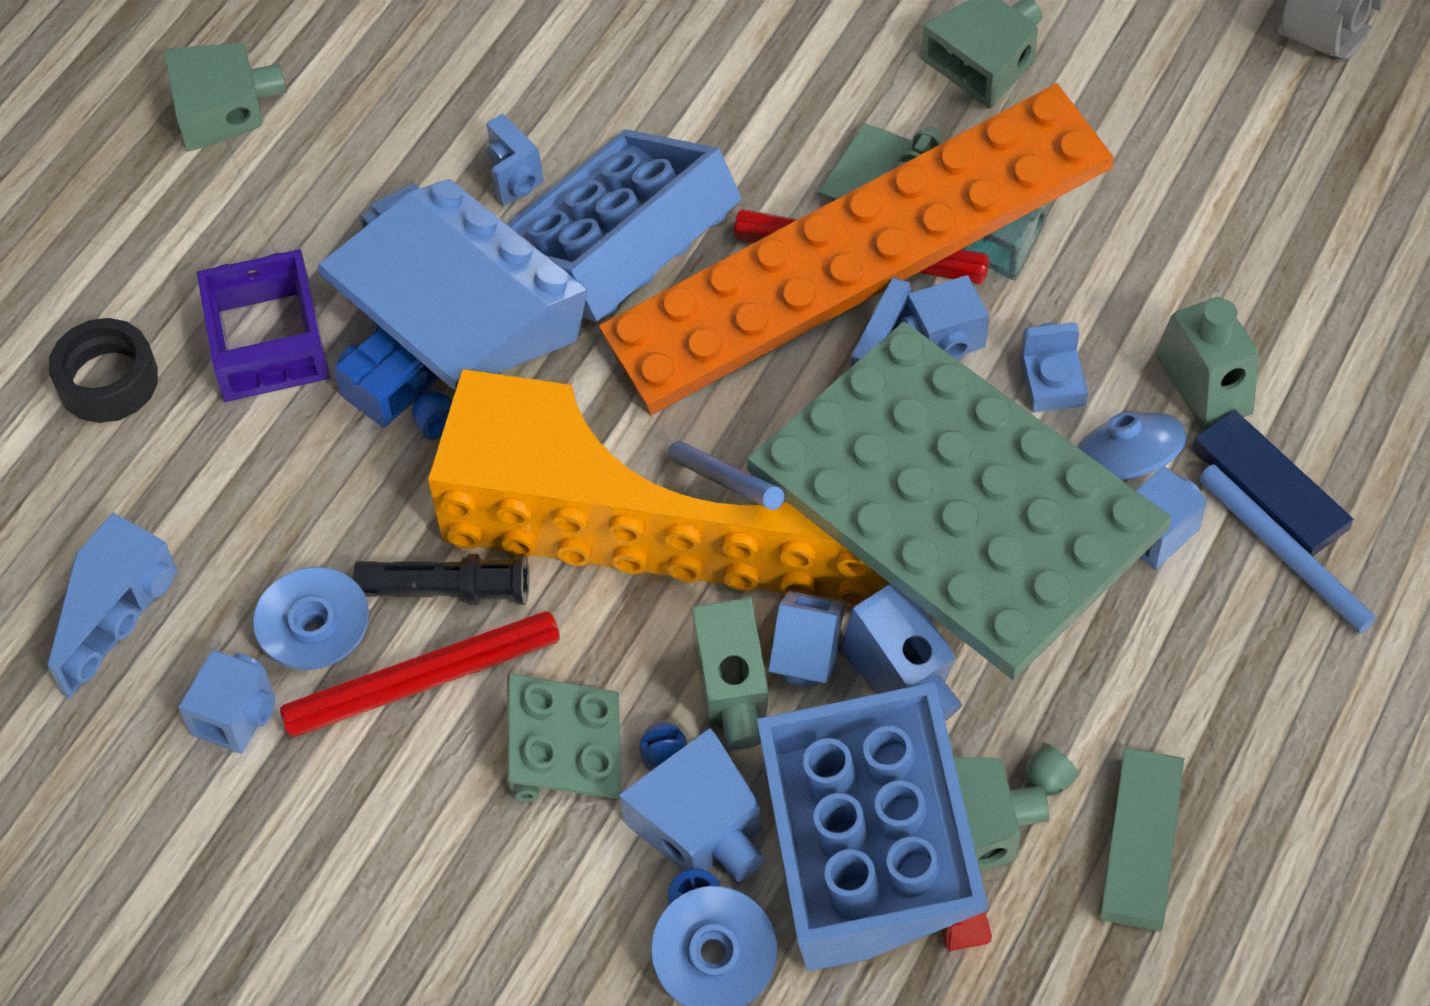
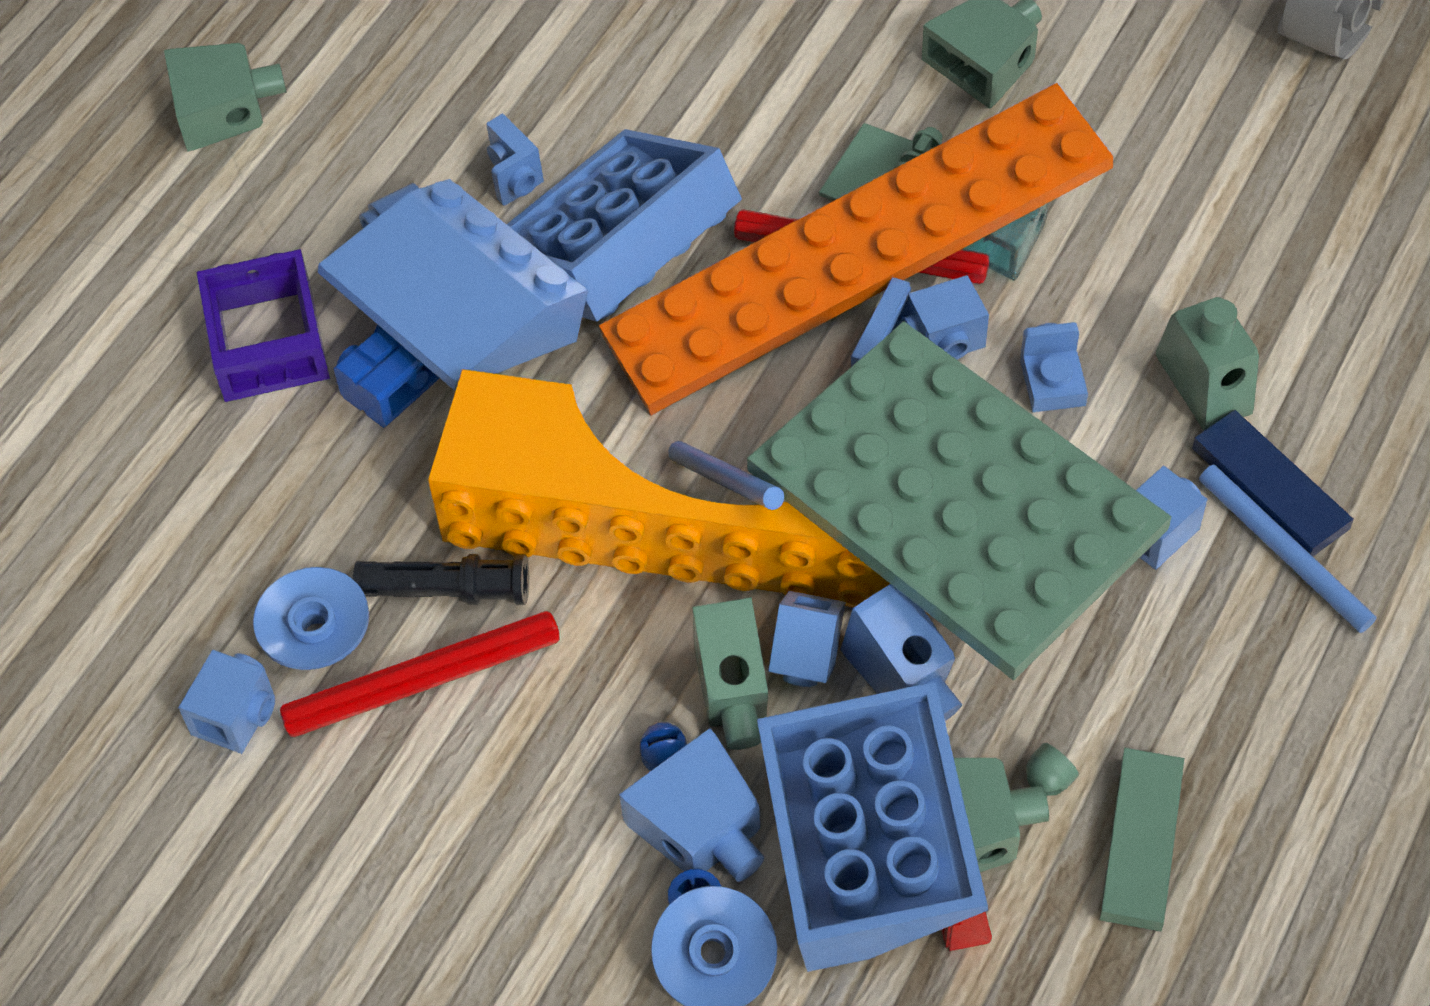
medium blue slope [48,513,178,698] -> none
black tyre [49,318,158,423] -> none
blue hinge [412,391,452,439] -> none
sand green hinge [507,673,622,802] -> none
medium blue dish [1077,412,1186,480] -> none

